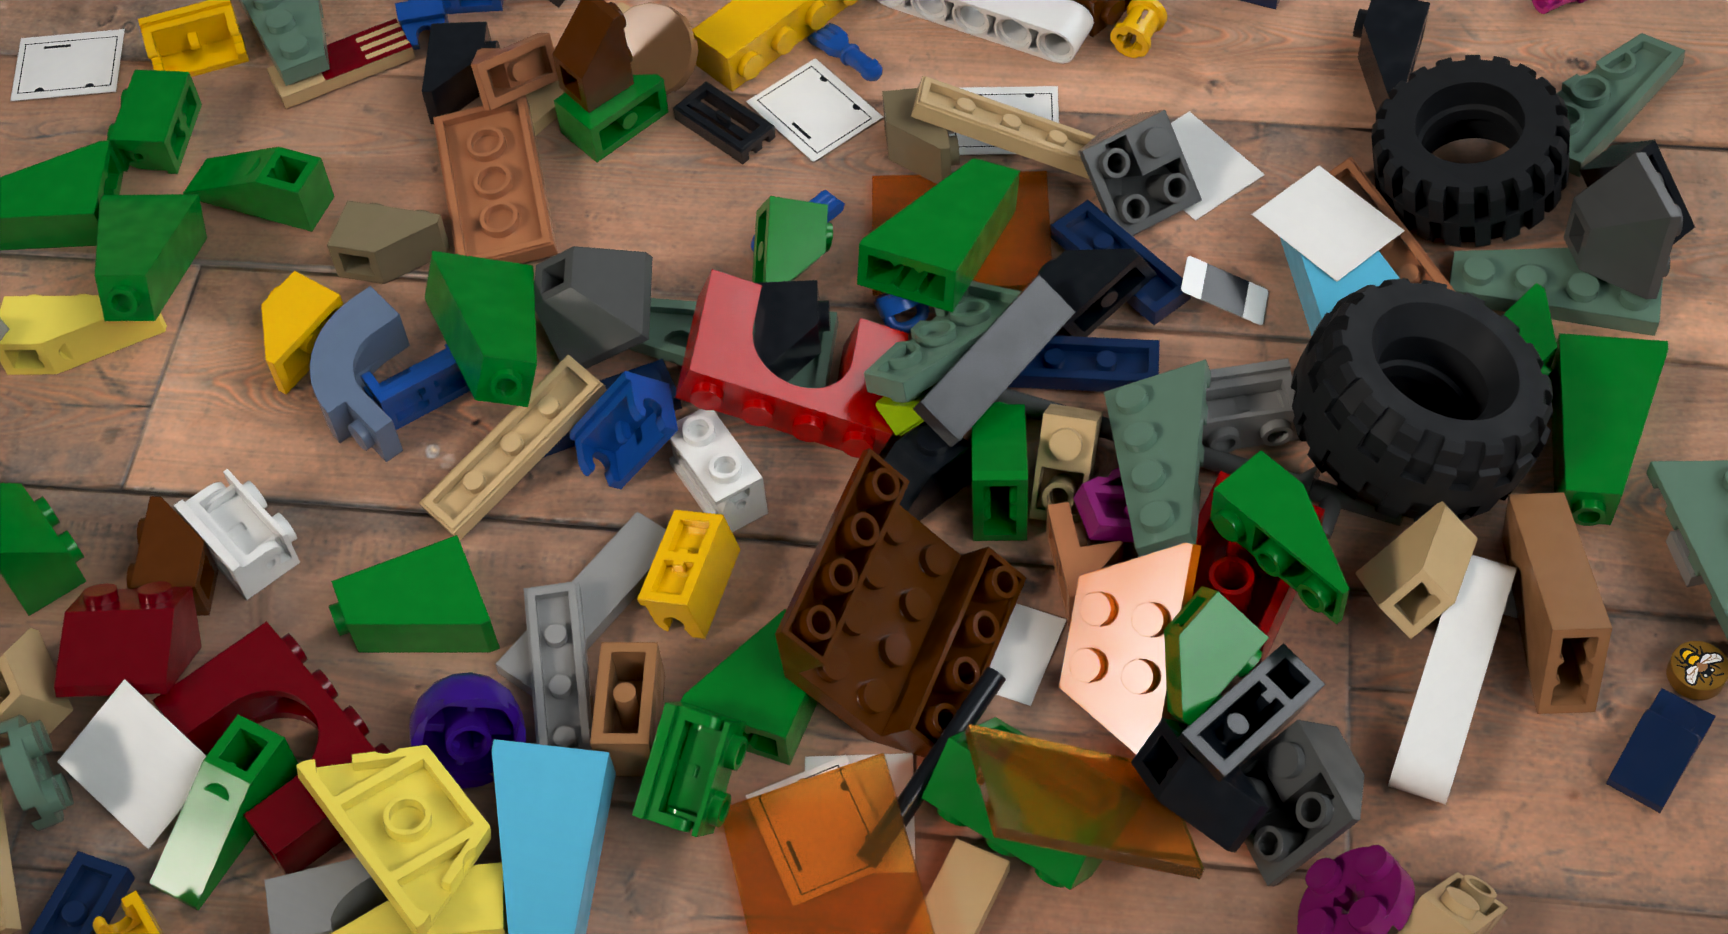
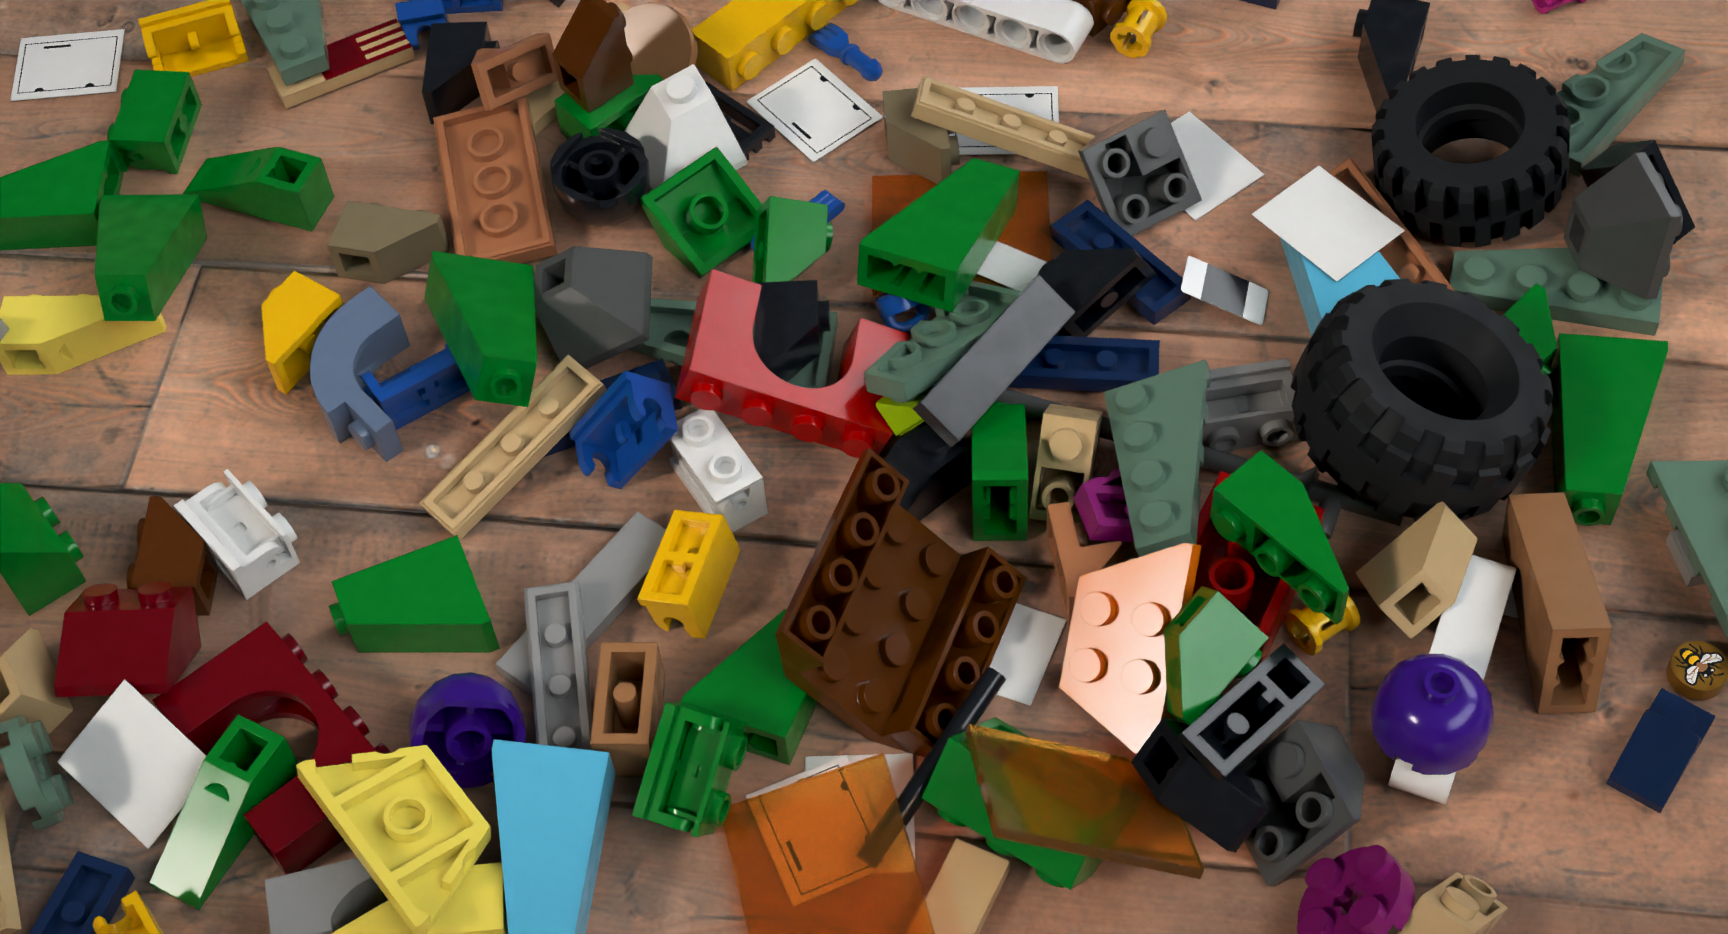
none -> black cylinder [550,128,650,227]
none -> white slope [624,64,748,190]
none -> green slope [639,146,762,279]
none -> white sticker [977,241,1047,291]
none -> yellow bush [1284,595,1360,656]
none -> dark purple cylinder [1371,654,1494,775]

